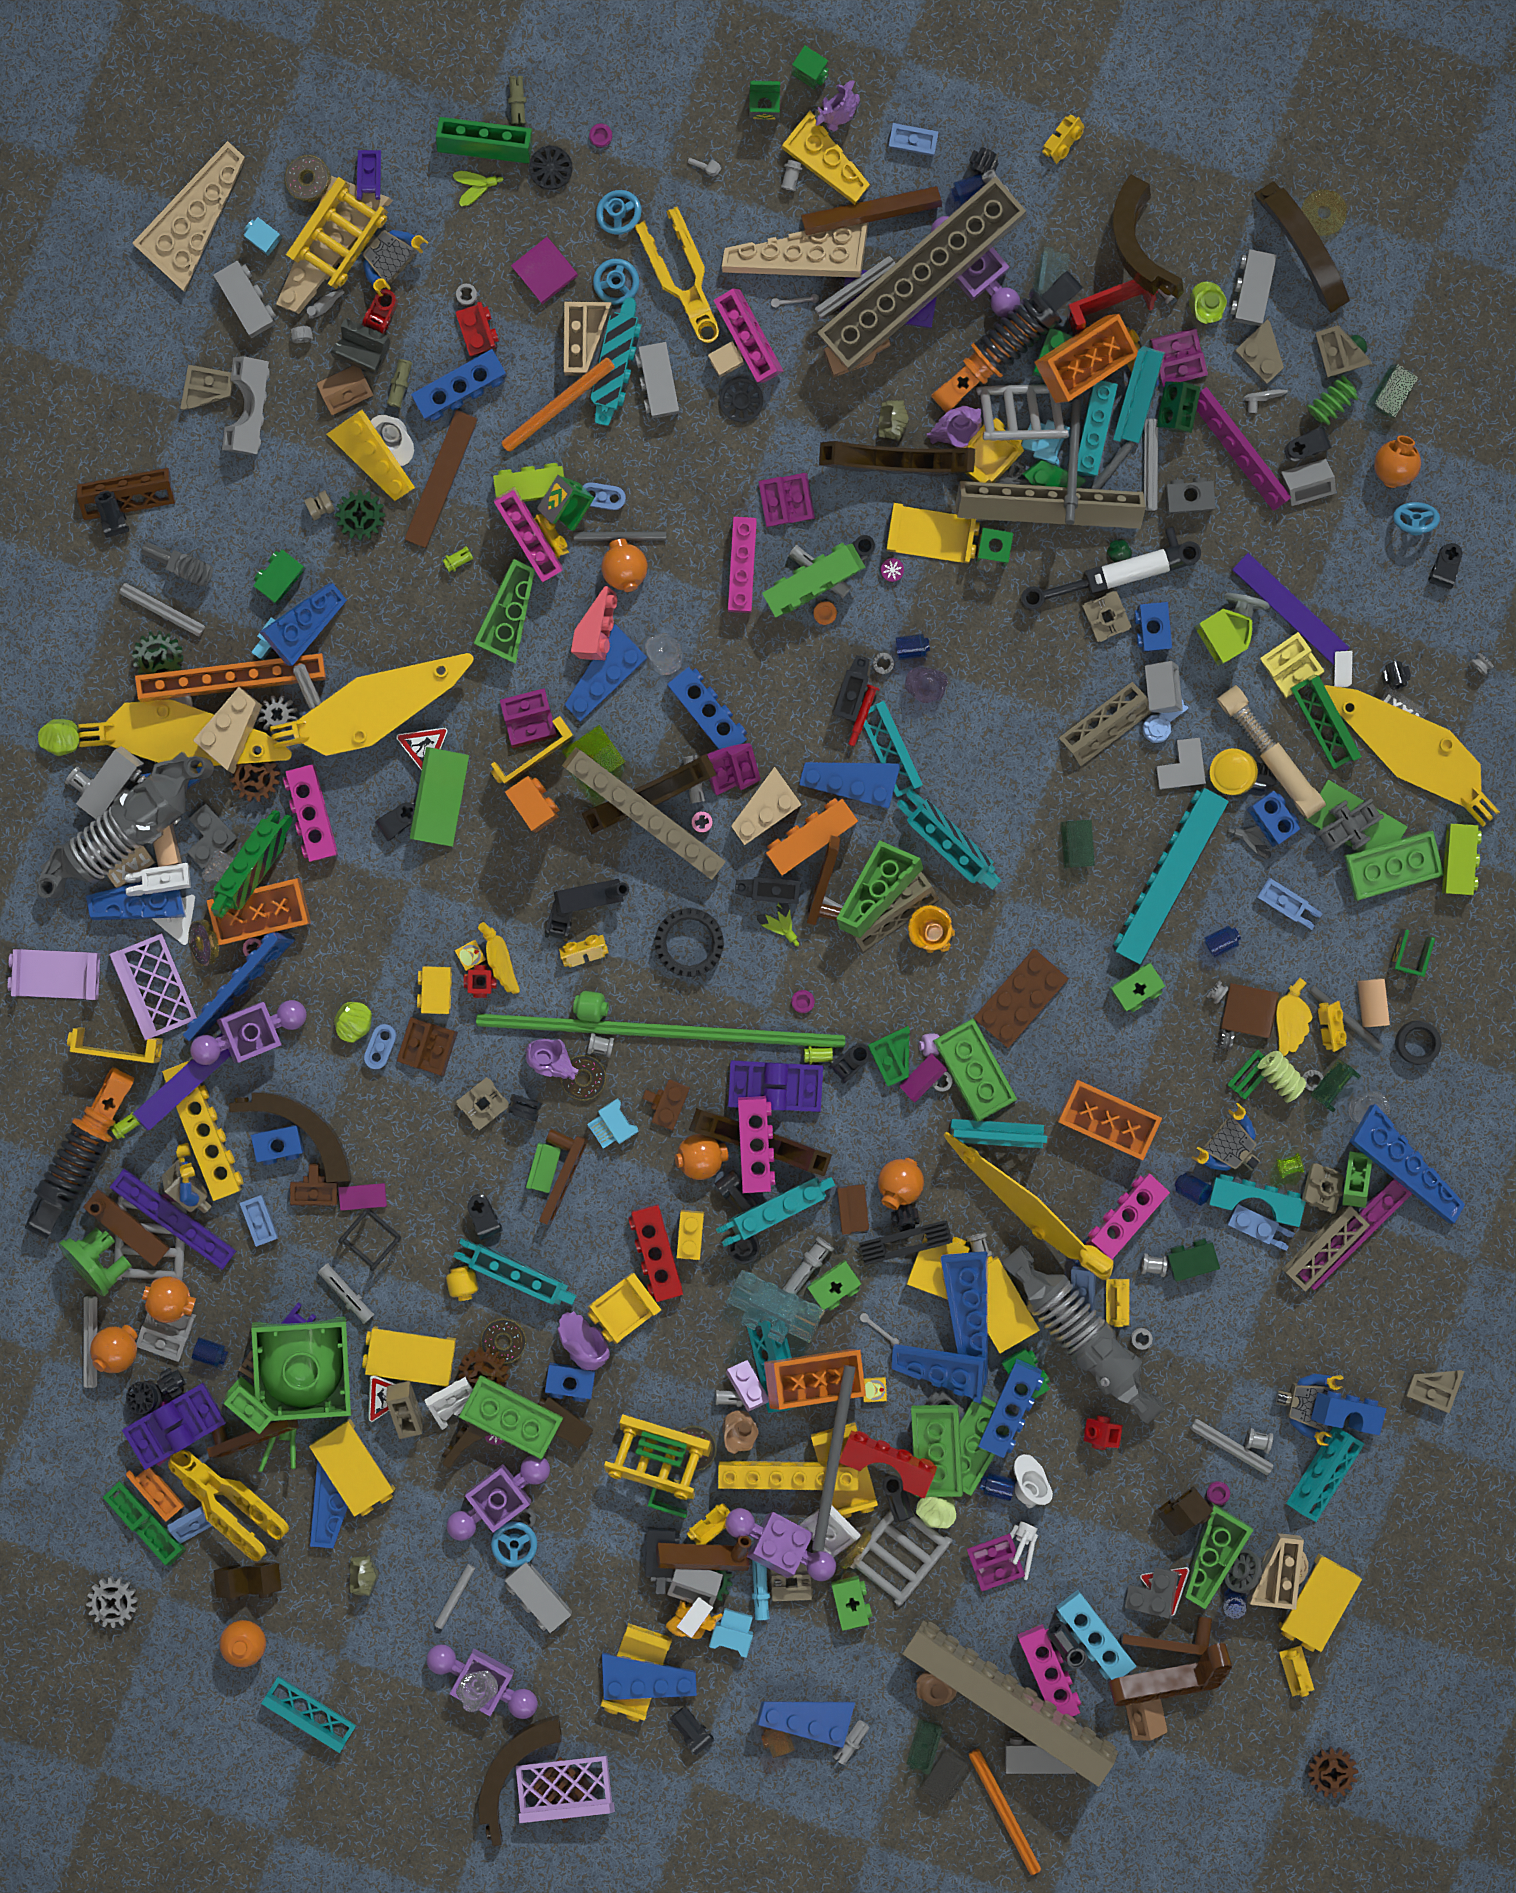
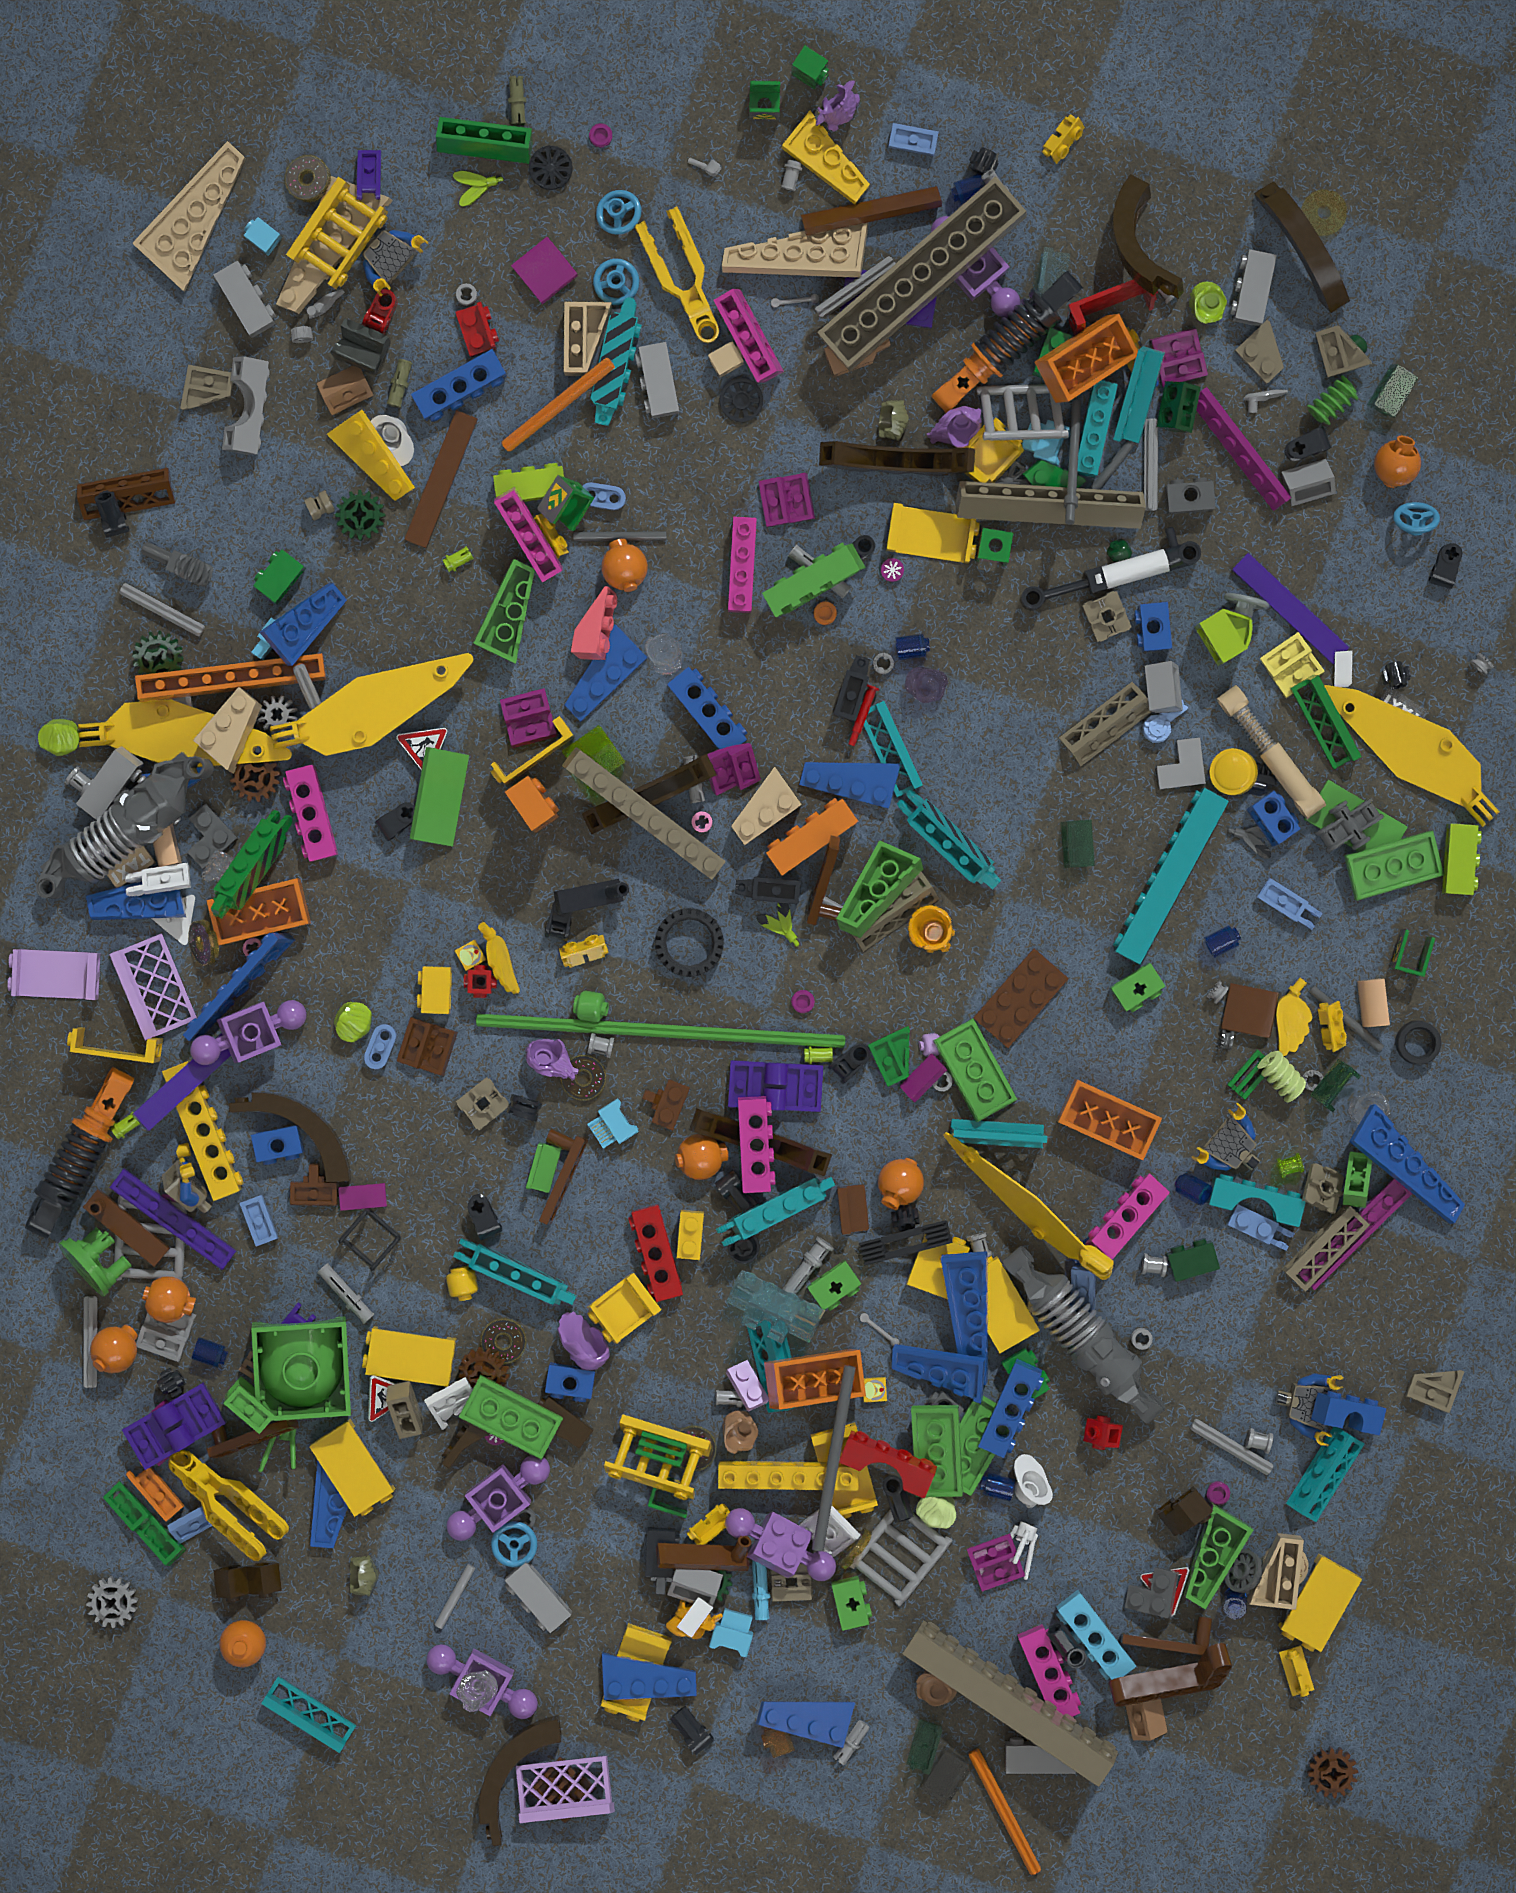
black wheel [126,1381,163,1414] -> none
yellow hinge [1106,1279,1129,1327] -> none

